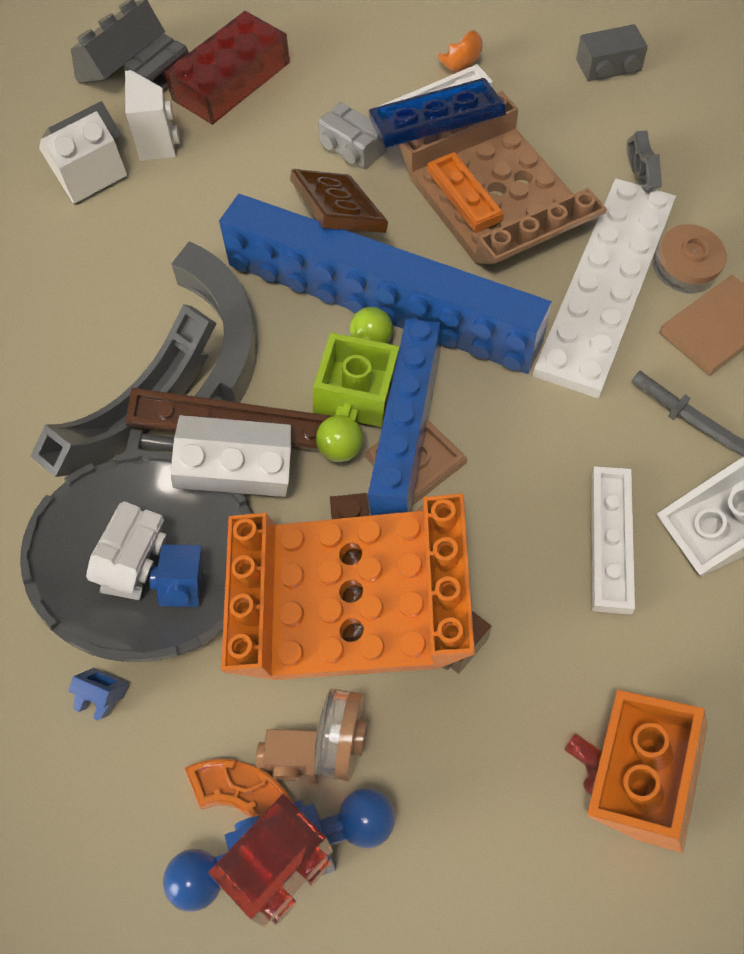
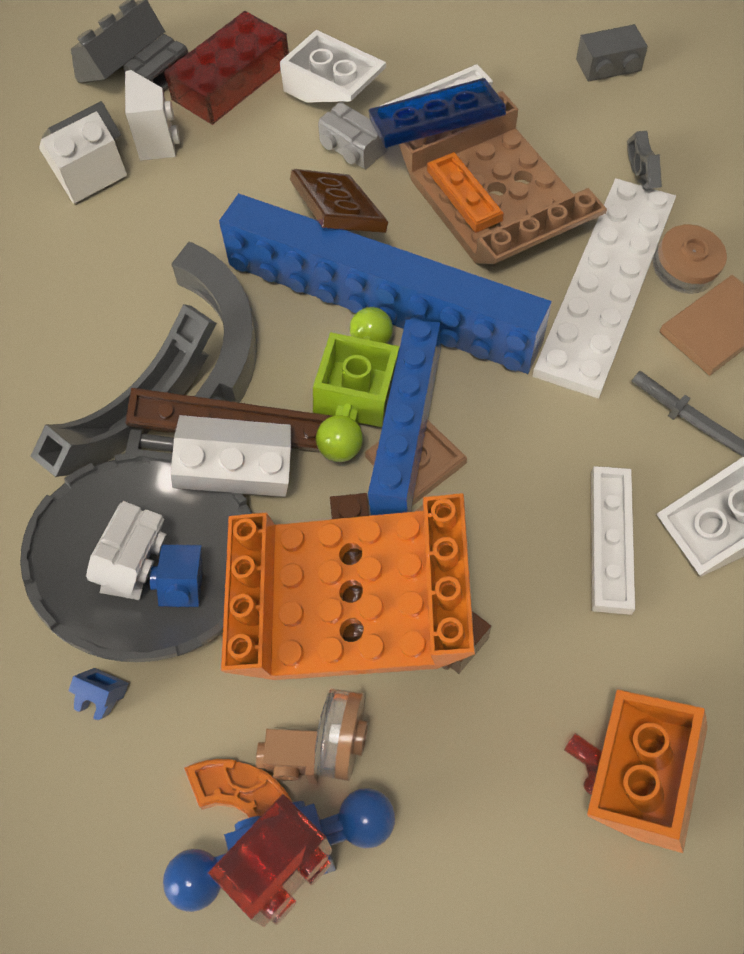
orange hair [438,30,483,73] -> none
none -> white slope [280,30,386,102]

